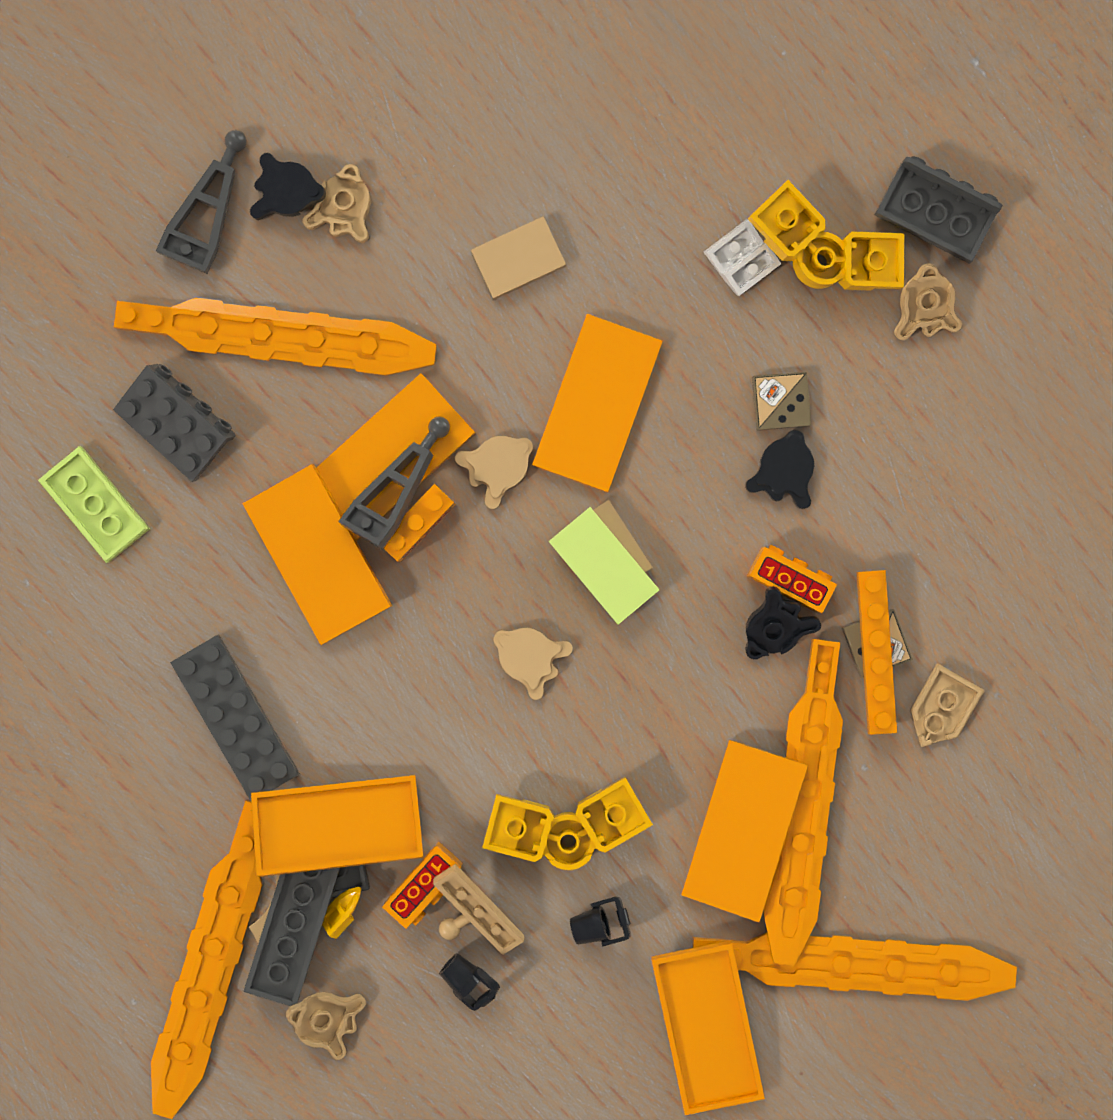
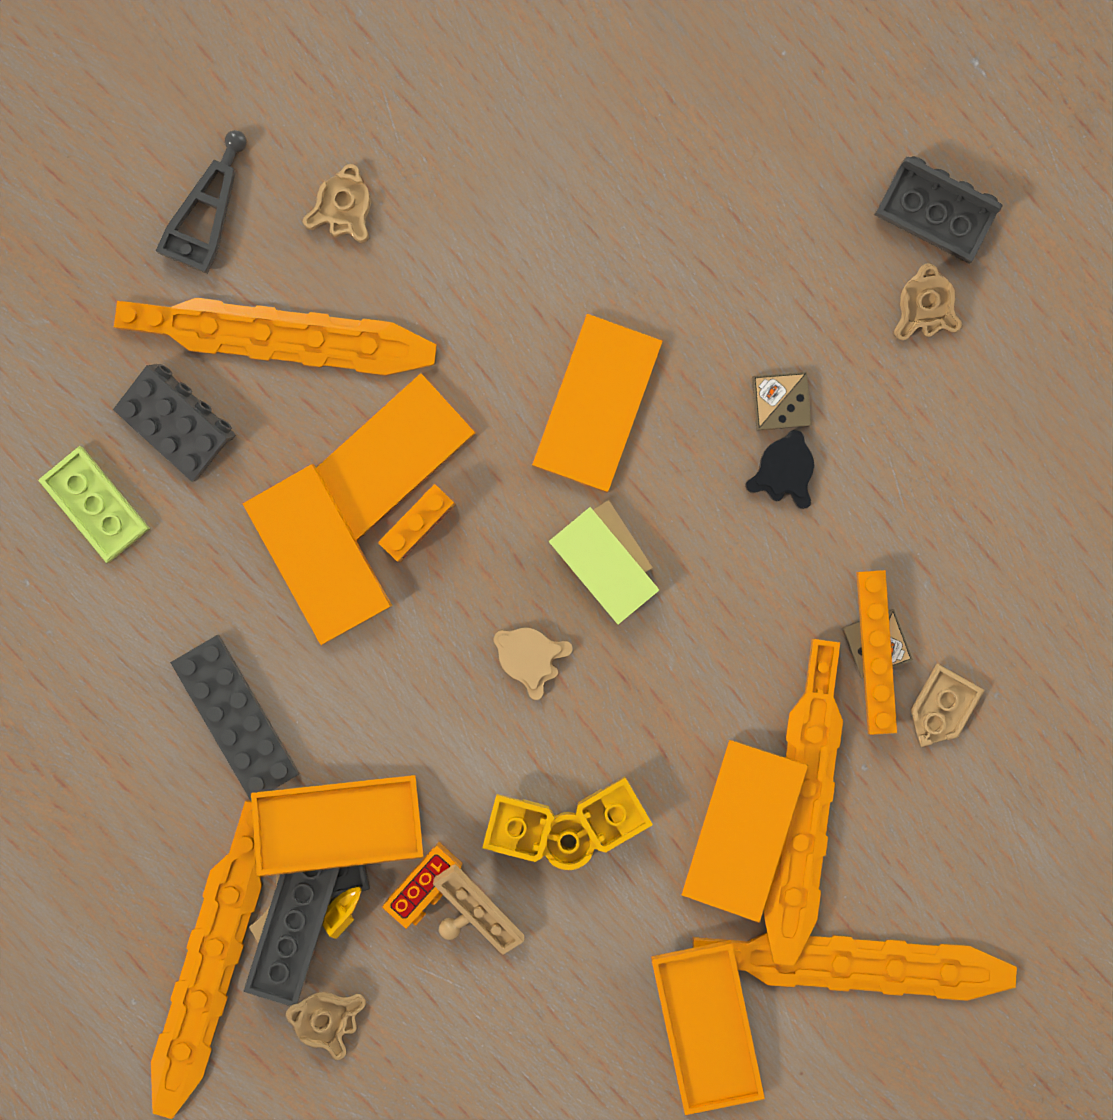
black tile [250,153,326,220] -> none
dark grey plate [338,417,450,550] -> none
black piece [439,953,500,1011] -> none
tan tile [455,436,533,509] -> none
tan tile [471,216,566,300] -> none
black piece [570,896,631,947] -> none
white slope [704,220,781,296] -> none
black tile [745,586,821,660] -> none
brick [747,545,837,613] -> none
yellow plate [748,180,904,291] -> none

